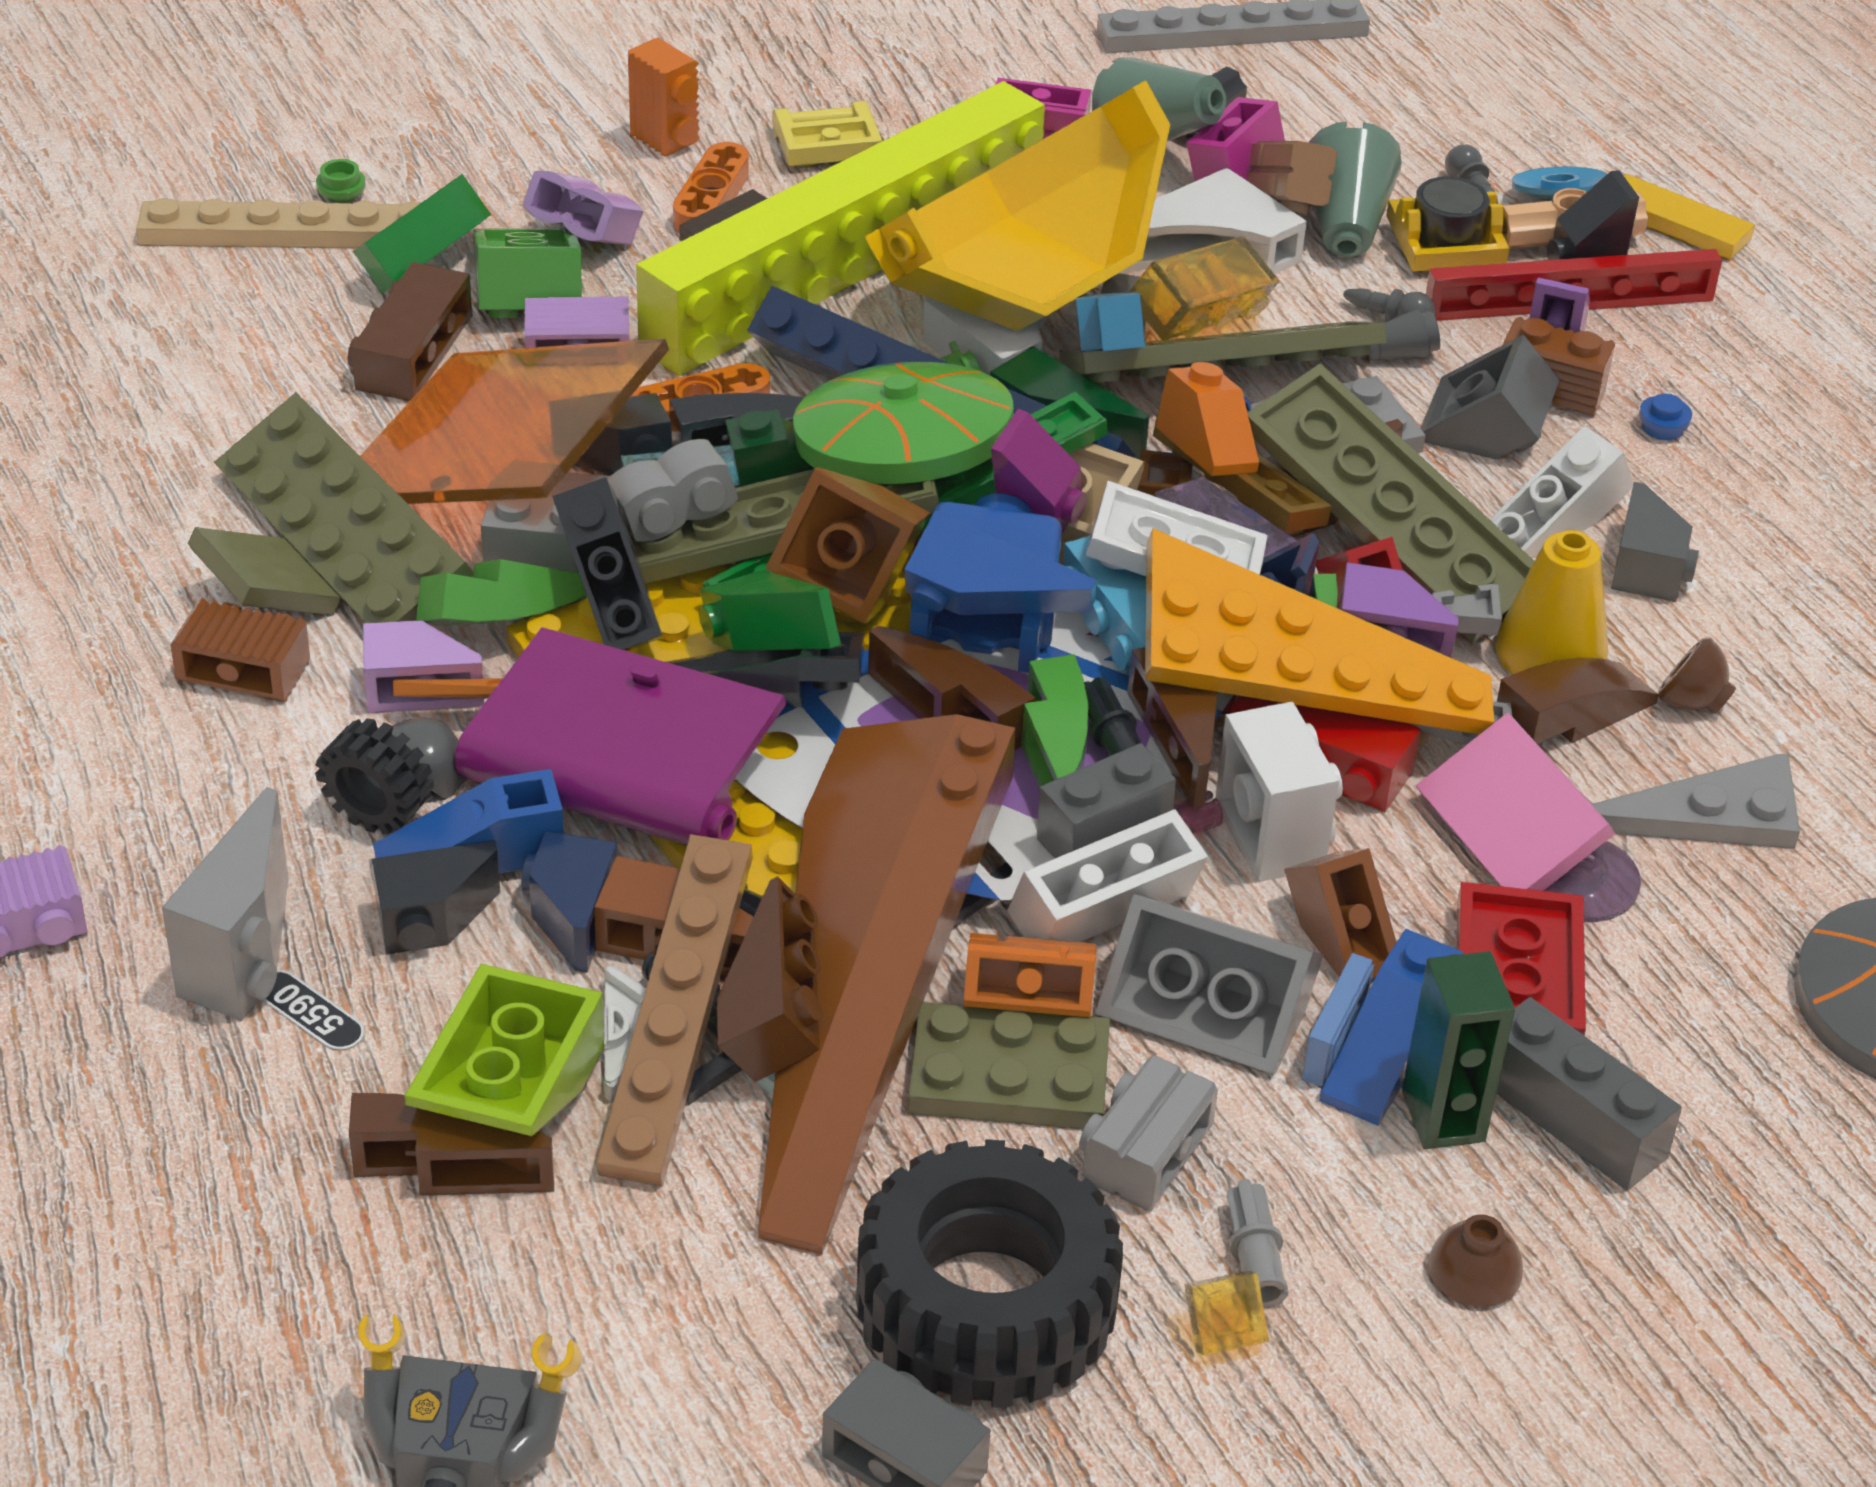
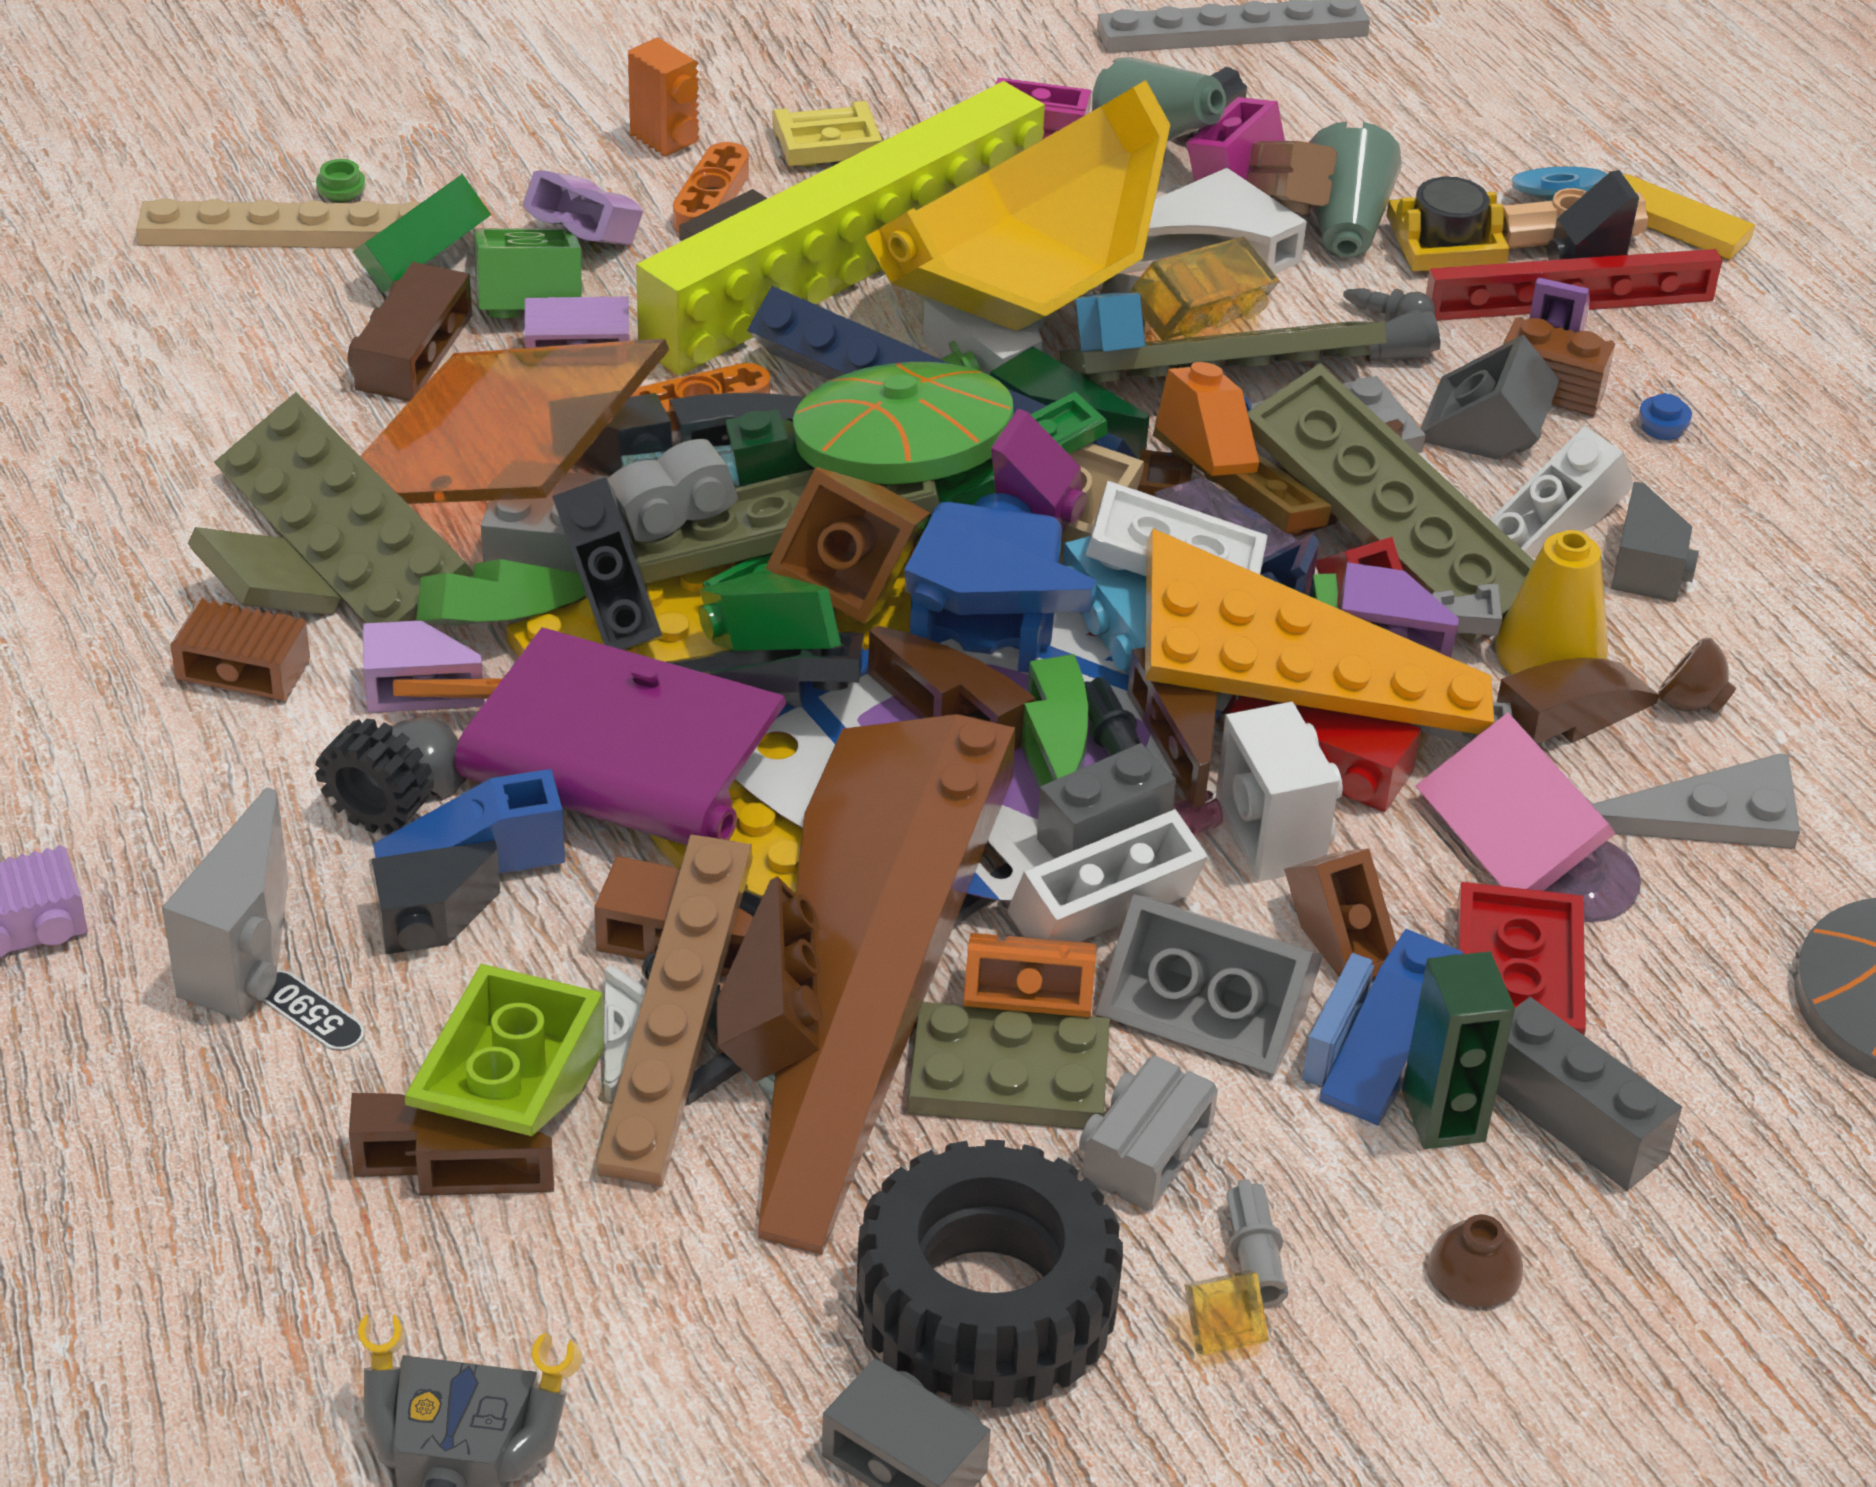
dark blue slope [521,831,618,973] -> none
dark grey bar [1445,144,1498,204] -> none

